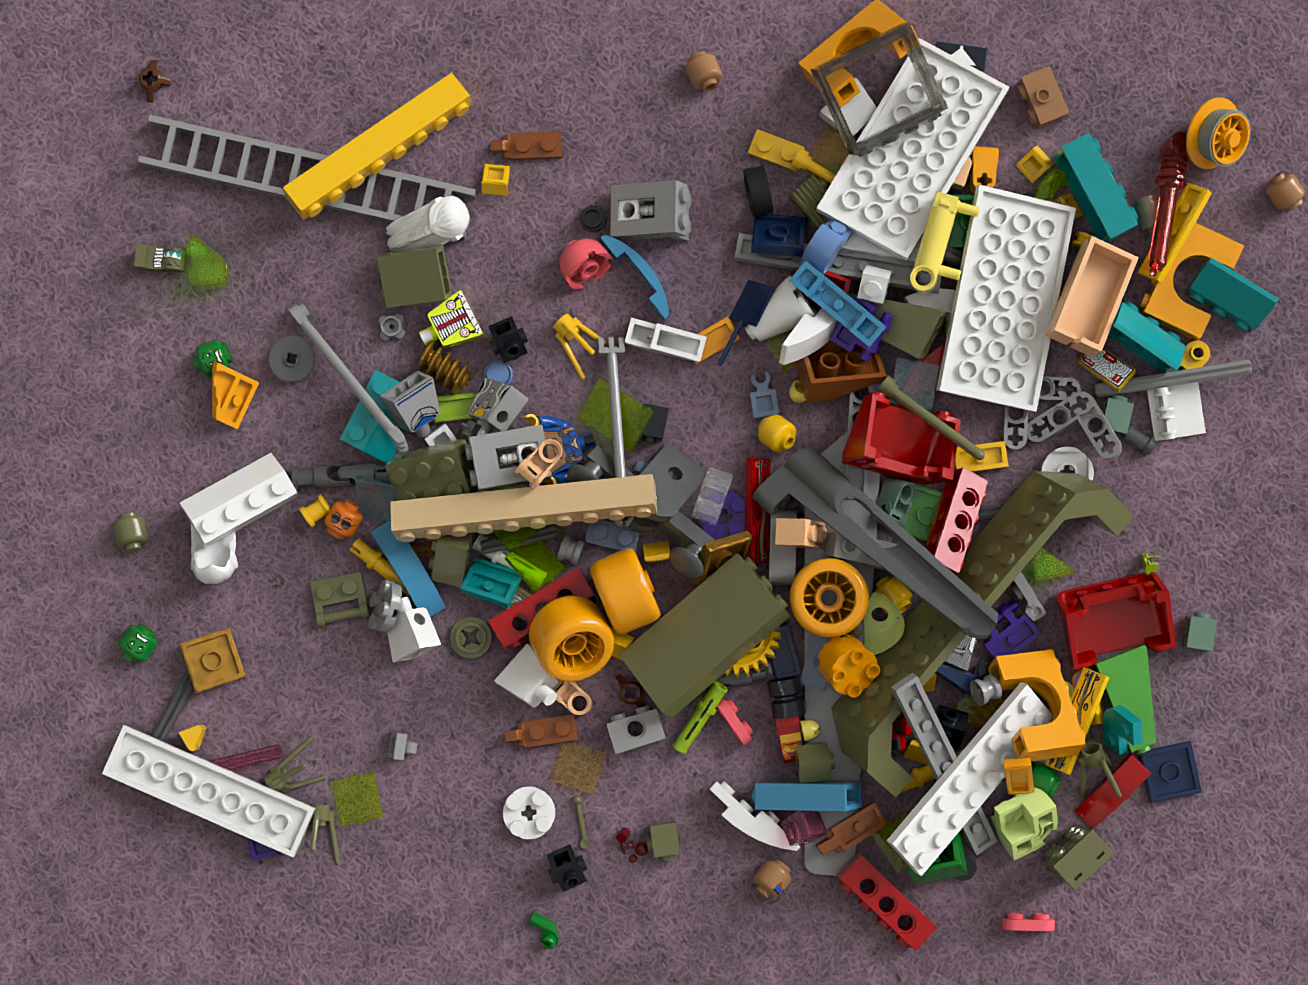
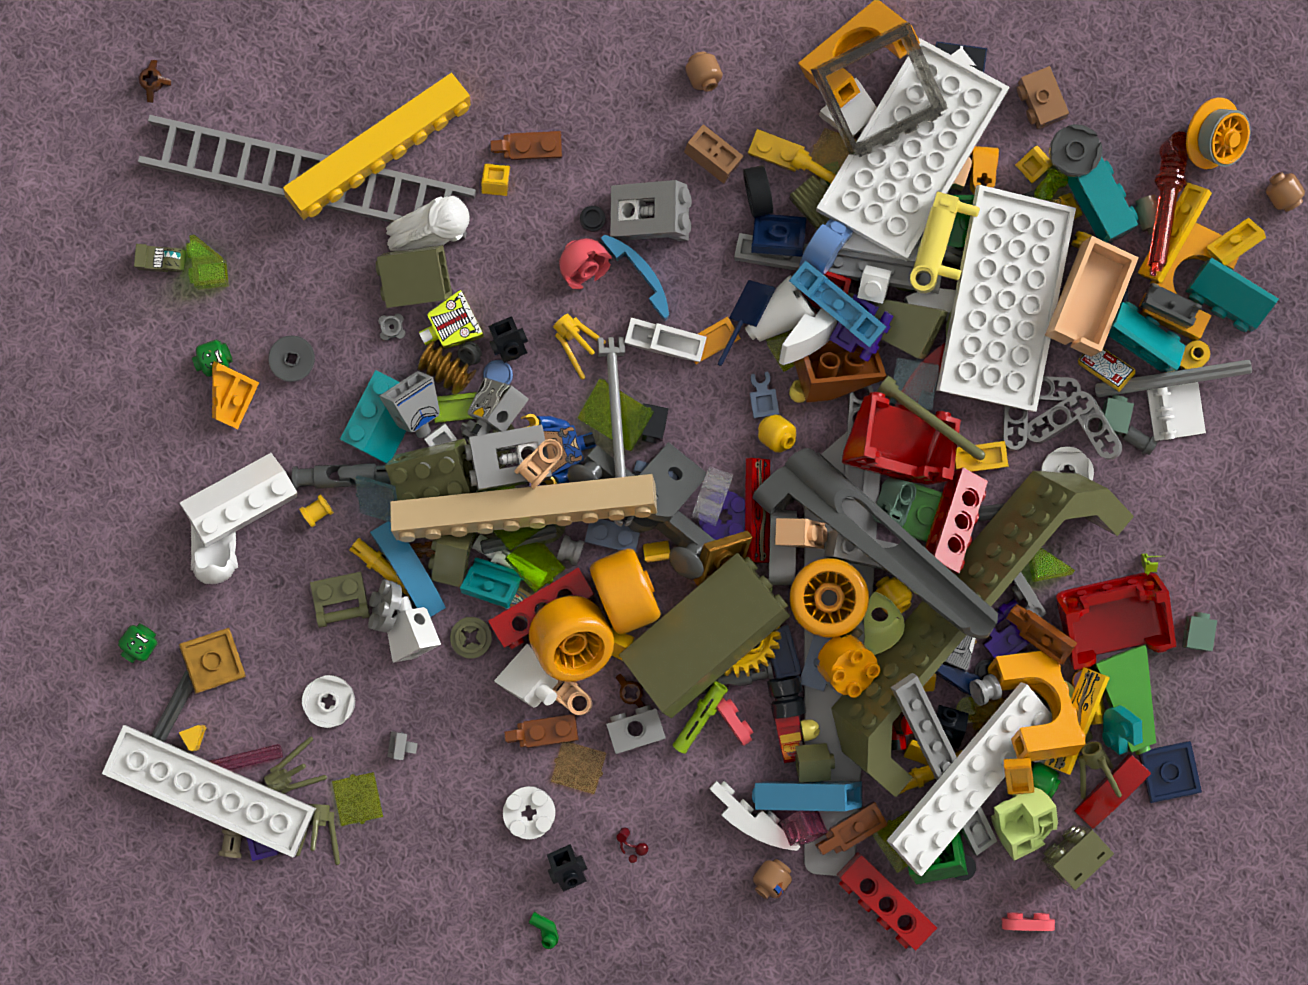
olive head [112,512,149,553] -> none
light grey hinge [287,303,409,453] -> none
orange head [324,499,363,540] -> none
olive hinge [572,795,590,849] -> none
olive brick [646,821,680,861] -> none
none -> dark tan bush [218,828,243,858]
none -> white plate [302,675,355,728]
none -> dark grey plate [457,341,482,366]
none -> medium nougat hinge [684,124,743,184]
none -> dark orange hinge [1006,604,1077,665]
none -> dark grey tile [1049,124,1102,177]
none -> dark grey hinge [1140,283,1202,329]
none -> yellow plate [1206,218,1266,266]

